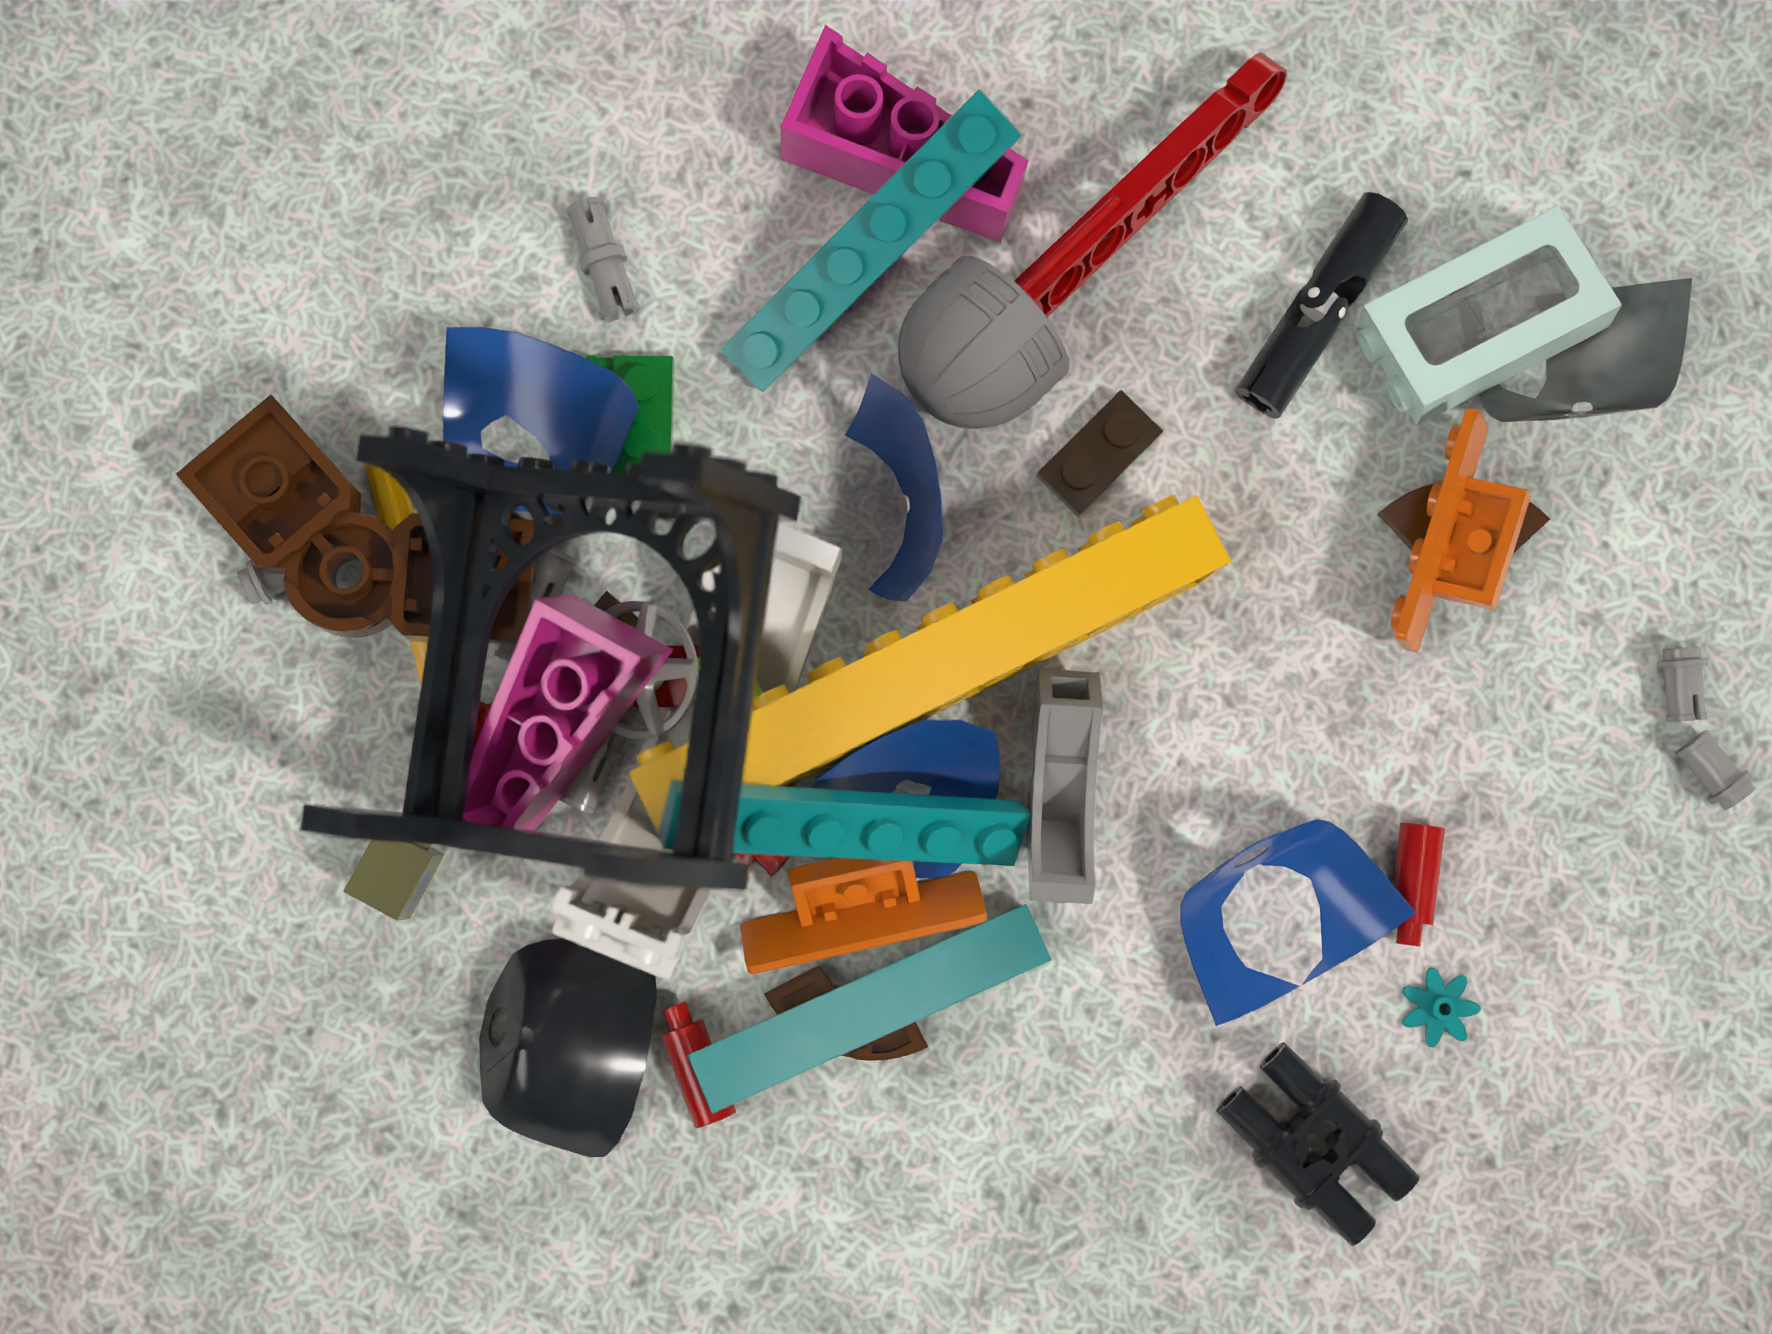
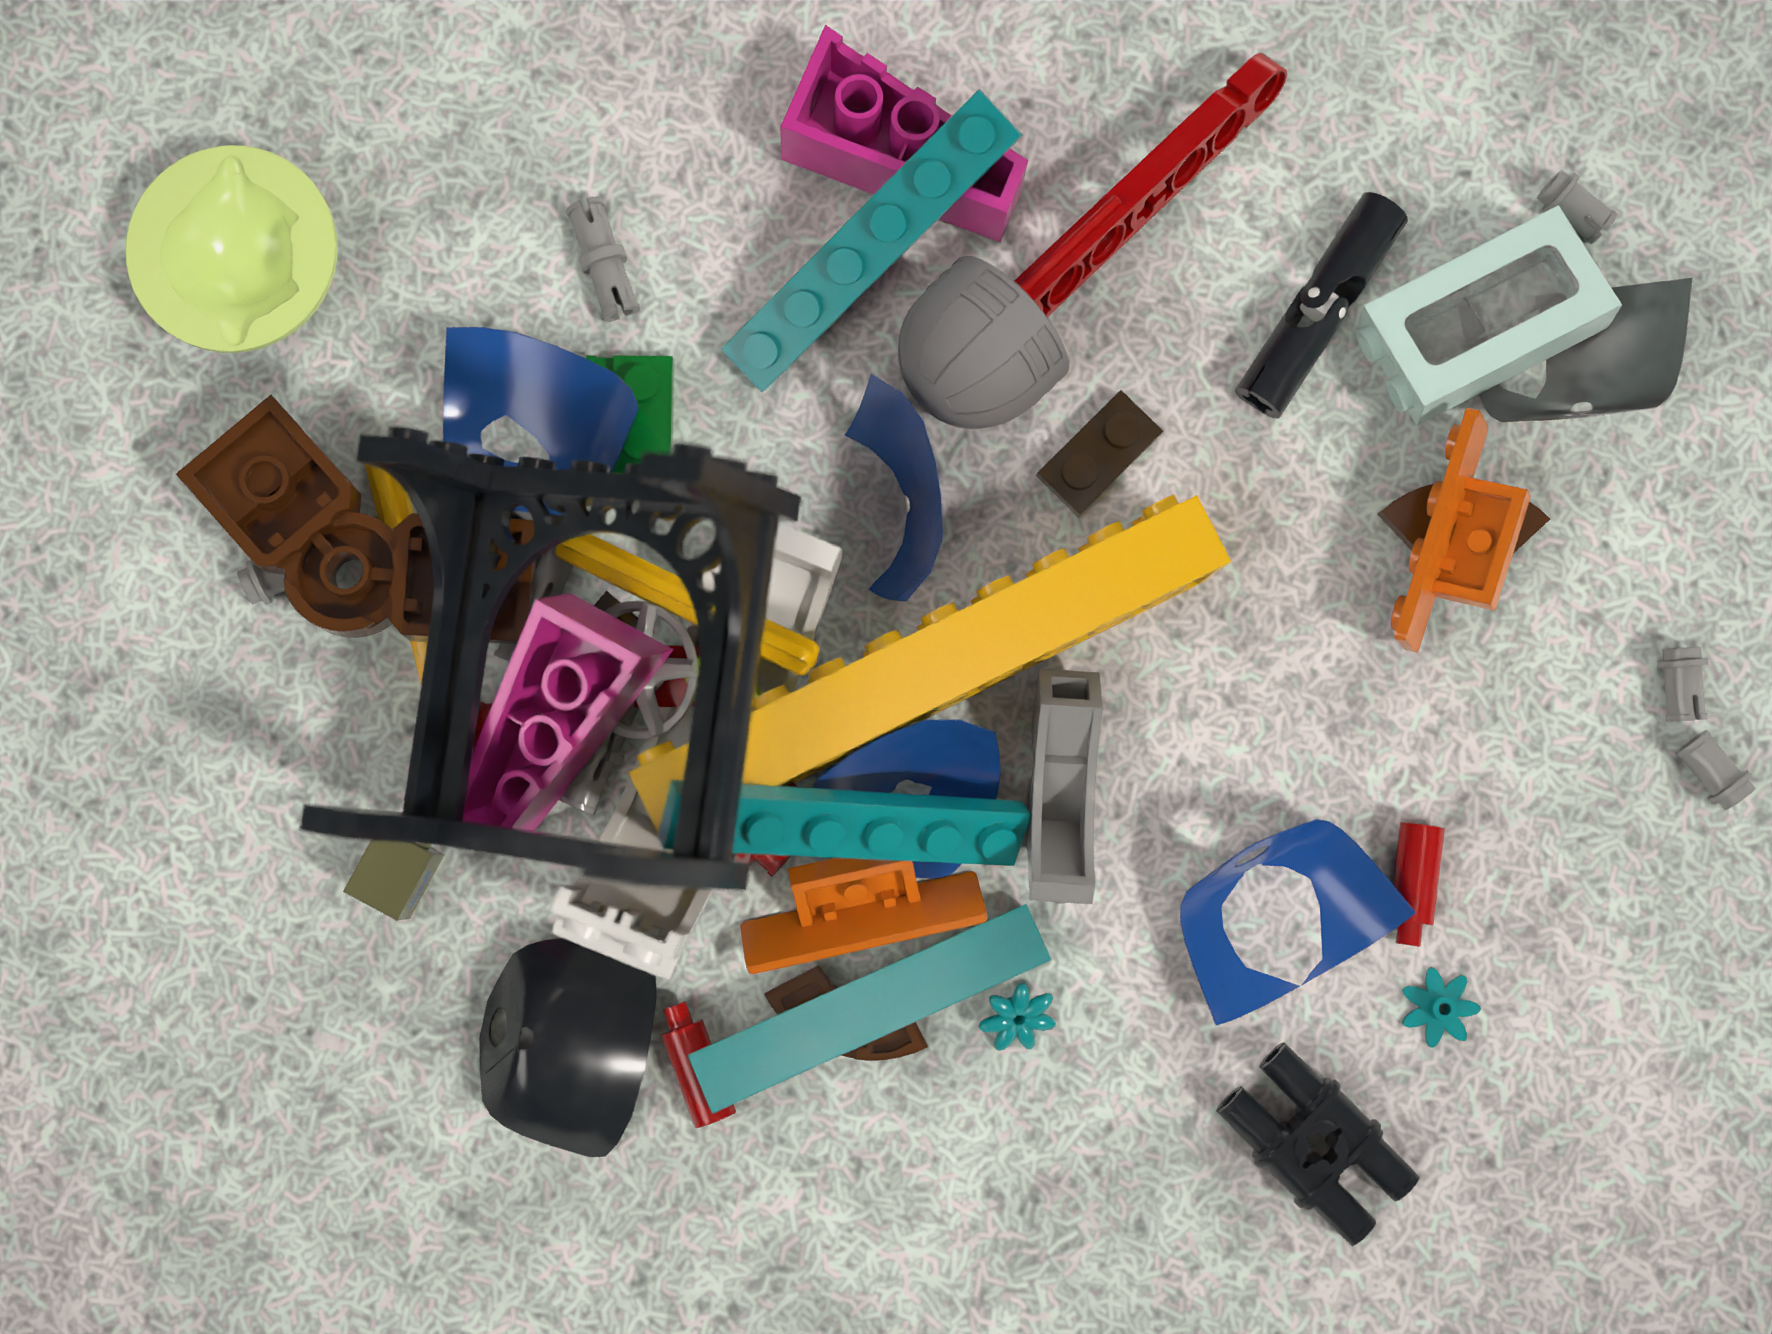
none -> yellowish green piece [125,145,338,353]
none -> yellow axle [555,534,820,676]
none -> teal plant [978,982,1056,1051]
none -> light grey pin [1537,170,1618,244]

